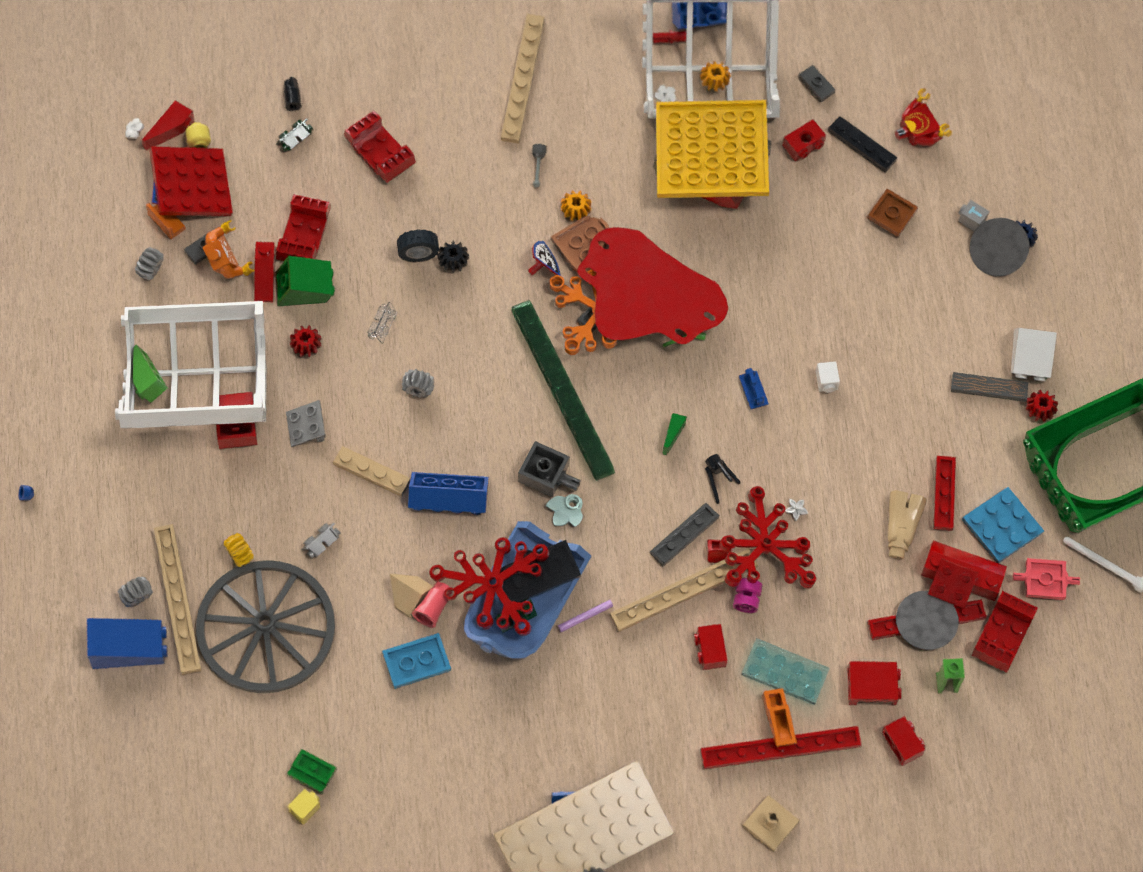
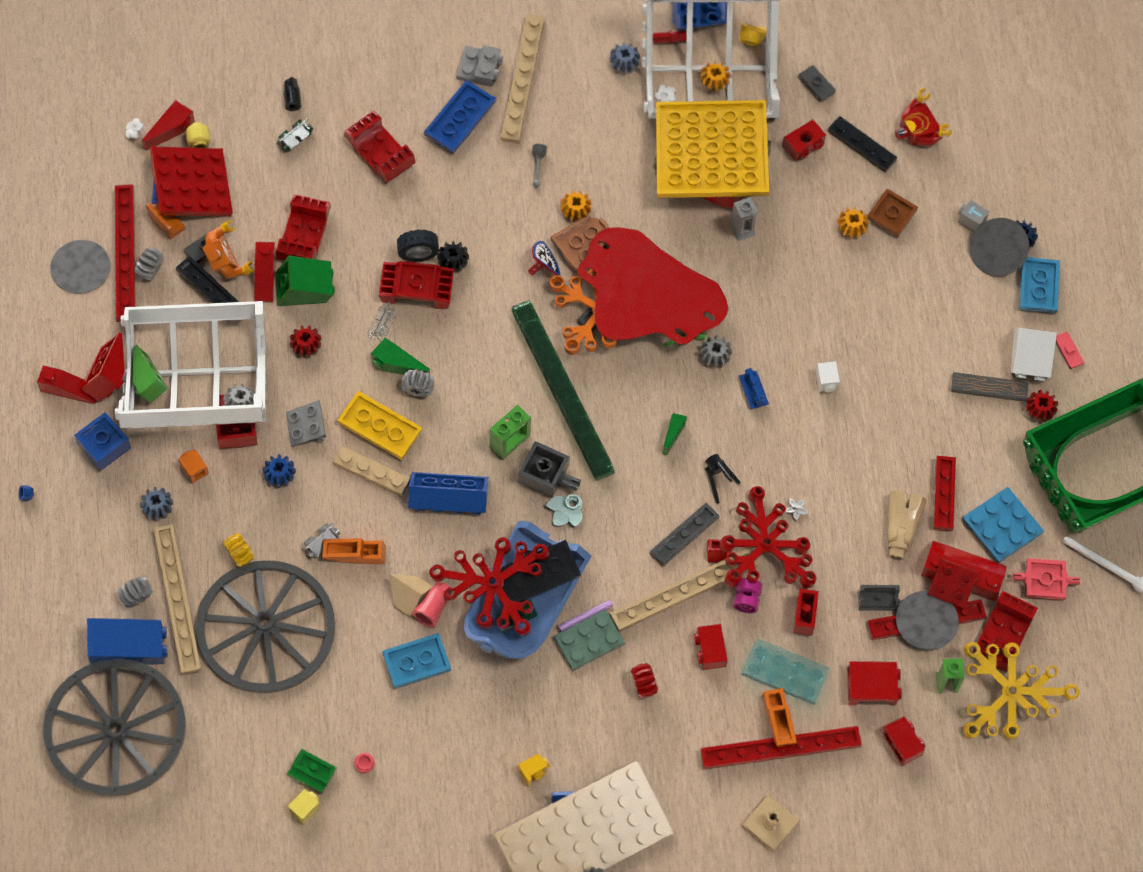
none -> red slope [37,365,97,405]
none -> dark grey wheel [43,659,186,796]
none -> flat silver sticker [50,240,111,293]
none -> blue container [74,412,131,471]
none -> red slope [81,332,125,402]
none -> red plate [115,184,136,322]
none -> sand blue gear [140,487,174,521]
none -> black plate [176,256,239,304]
none -> orange brick [178,449,209,484]
none -> light grey gear [224,383,256,406]
none -> blue gear [263,454,296,488]
none -> orange slope [322,538,386,564]
none -> yellow plate [337,391,423,460]
none -> coral plate [354,753,375,773]
none -> green slope [371,337,430,375]
none -> red plate [379,261,454,309]
none -> blue plate [424,80,496,154]
none -> light grey plate [457,45,503,87]
none -> bright green window [490,404,531,460]
none -> yellow brick [518,753,550,787]
none -> sand green plate [554,610,625,671]
none -> sand blue gear [609,42,640,74]
none -> red gear [631,663,658,698]
none -> light grey gear [700,335,732,368]
none -> light grey window [730,197,758,241]
none -> yellow piece [739,21,766,47]
none -> red brick [793,588,819,636]
none -> light orange gear [837,207,869,239]
none -> dark grey hinge [858,585,900,611]
none -> yellow plant [963,642,1080,739]
none -> dark azure plate [1019,257,1060,314]
none -> coral piece [1056,331,1085,369]

